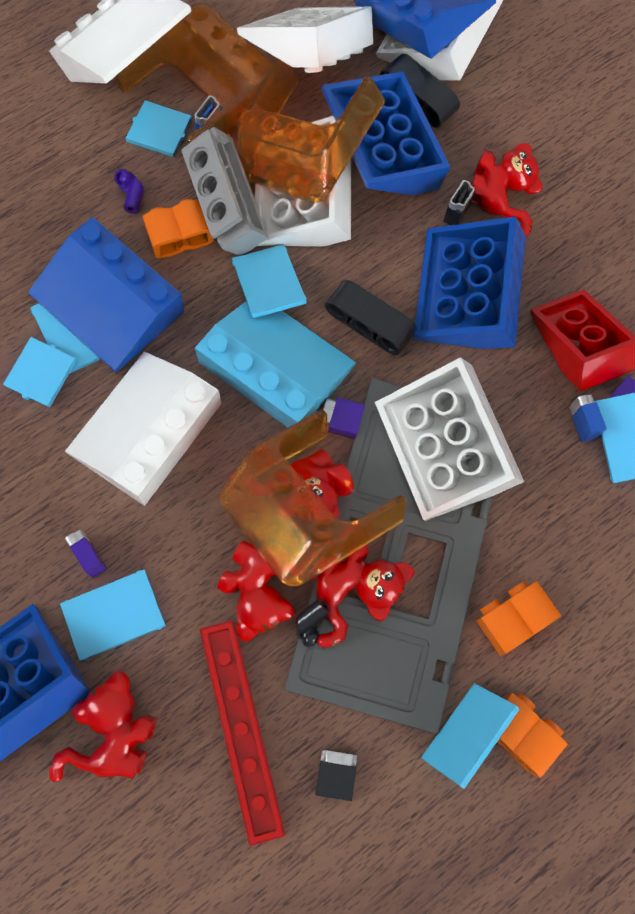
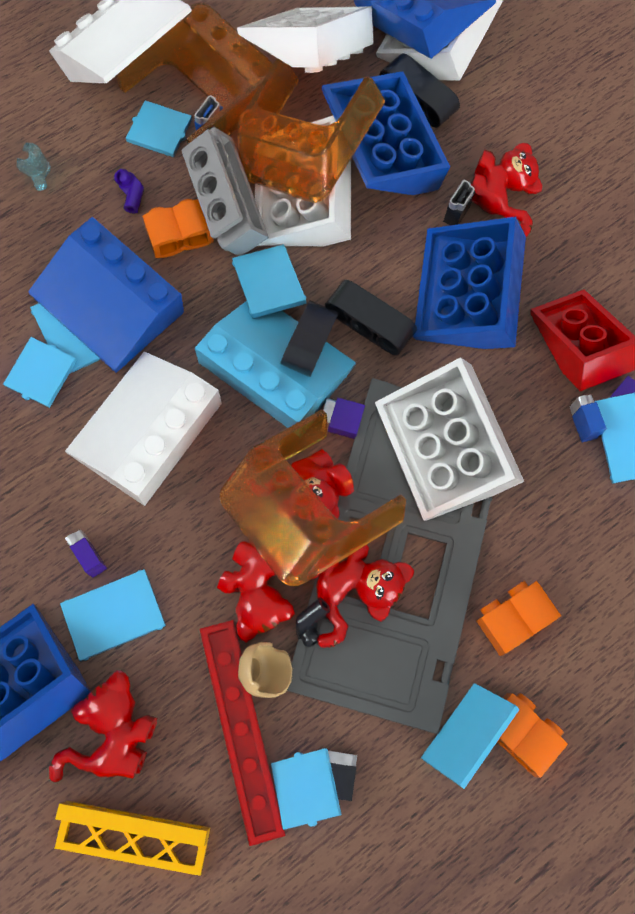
none -> clear light blue piece [17,142,51,191]
none -> yellow fence [54,801,210,876]
none -> tan hair [238,642,292,698]
none -> medium azure piece [271,748,342,830]
none -> black beam [280,300,338,377]

